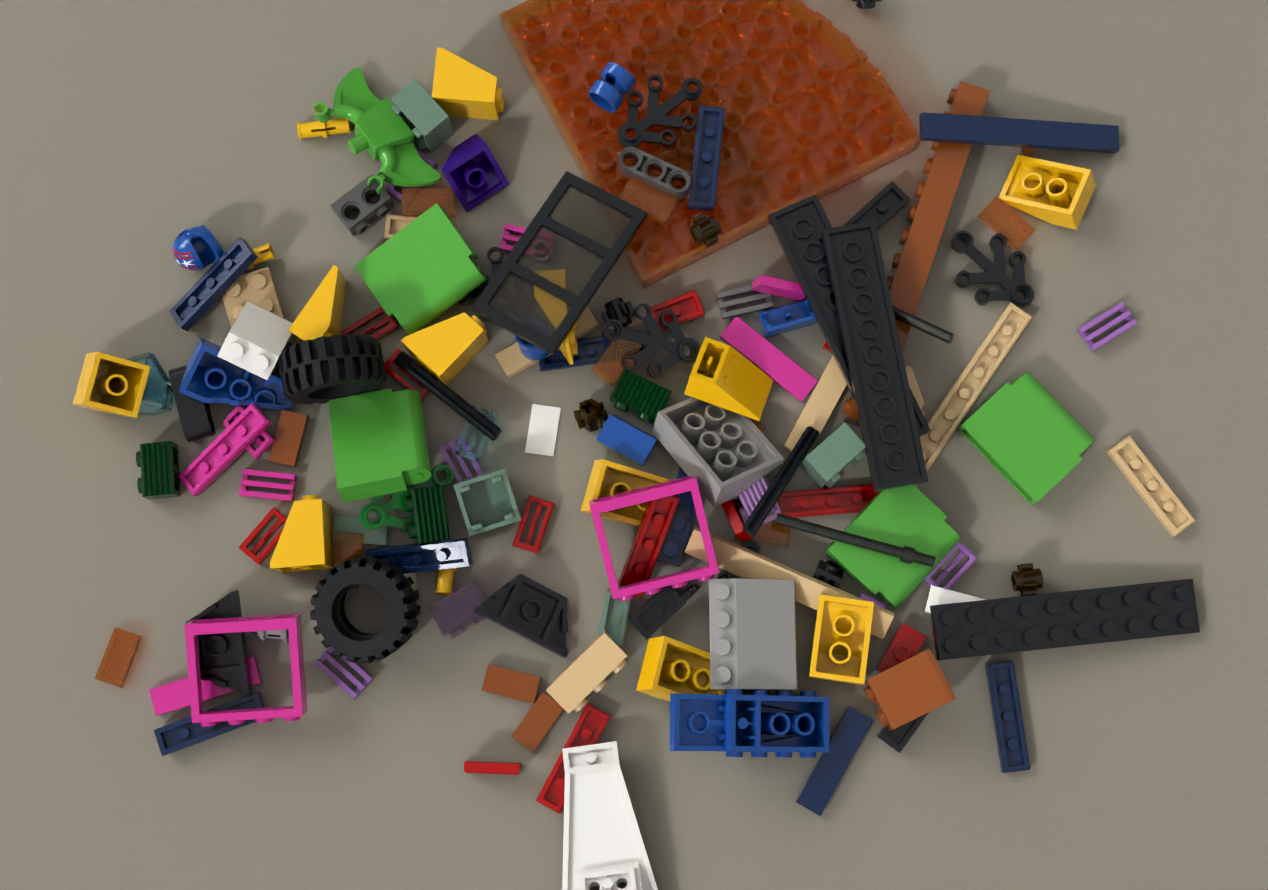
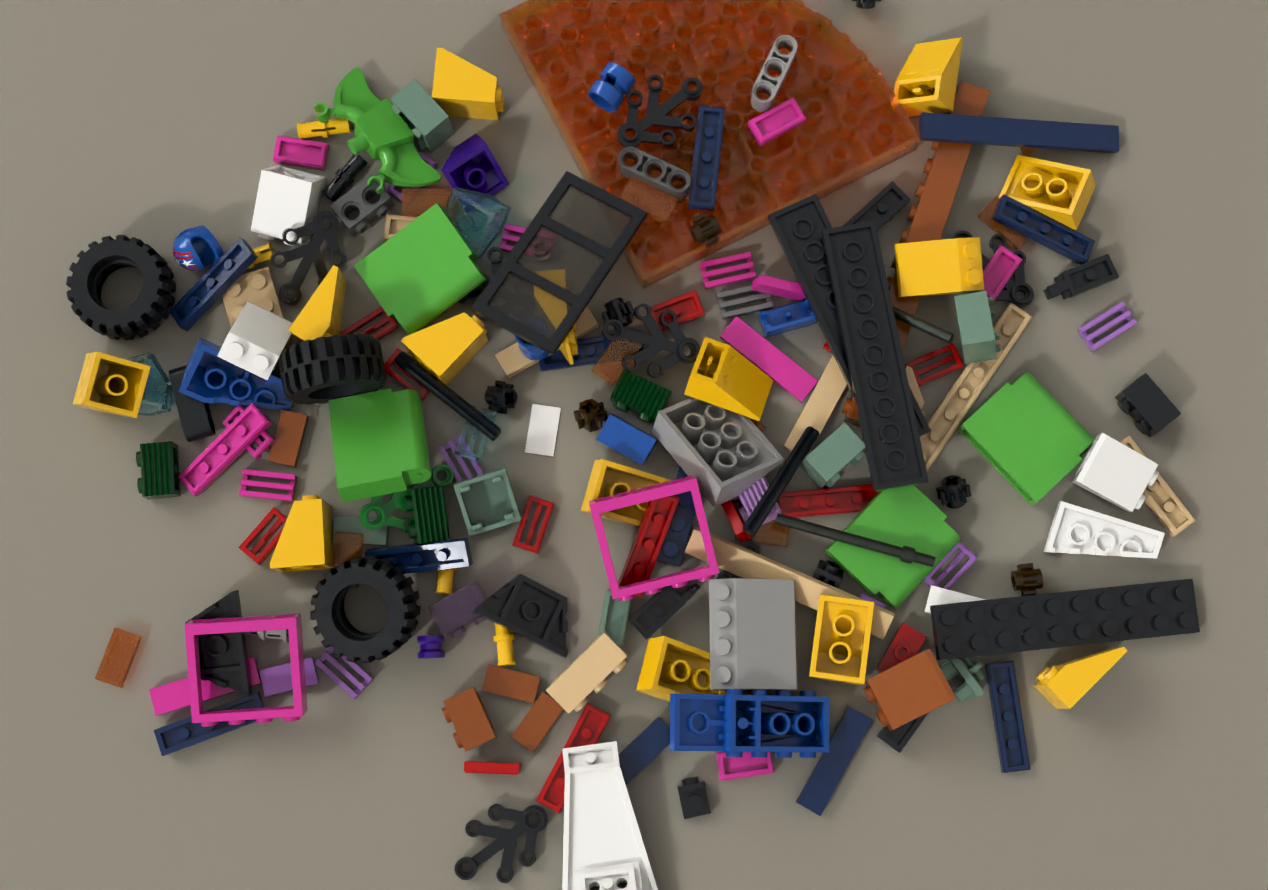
none -> black tyre [66,235,176,340]
none -> white slope [251,165,327,246]
none -> medium lavender tile [259,657,320,697]
none -> black plant [270,211,347,305]
none -> dark pink tile [273,135,329,171]
none -> black pin [322,154,368,202]
none -> dark purple wheel [417,635,445,659]
none -> dark orange brick [442,687,498,752]
none -> clear light blue slope [446,187,511,259]
none -> black plant [455,804,548,883]
none -> black gear [484,380,518,414]
none -> yellow pin [493,623,515,667]
none -> dark blue tile [618,717,670,785]
none -> black bracket [677,776,711,819]
none -> dark pink tile [699,252,756,290]
none -> dark pink tile [716,752,774,781]
none -> dark pink tile [747,97,806,146]
none -> light grey beam [750,35,798,112]
none -> yellow slope [892,37,963,117]
none -> yellow slope [894,237,984,297]
none -> red tile [905,343,964,387]
none -> black gear [936,475,971,509]
none -> sand green hips [939,657,985,703]
none -> sand green container [954,291,1001,364]
none -> dark pink tile [978,245,1023,301]
none -> dark blue tile [991,194,1095,265]
none -> yellow slope [1033,647,1128,709]
none -> black hinge [1043,254,1119,300]
none -> white wing [1043,501,1165,559]
none -> white slope [1071,433,1159,512]
none -> black brick [1115,373,1181,437]

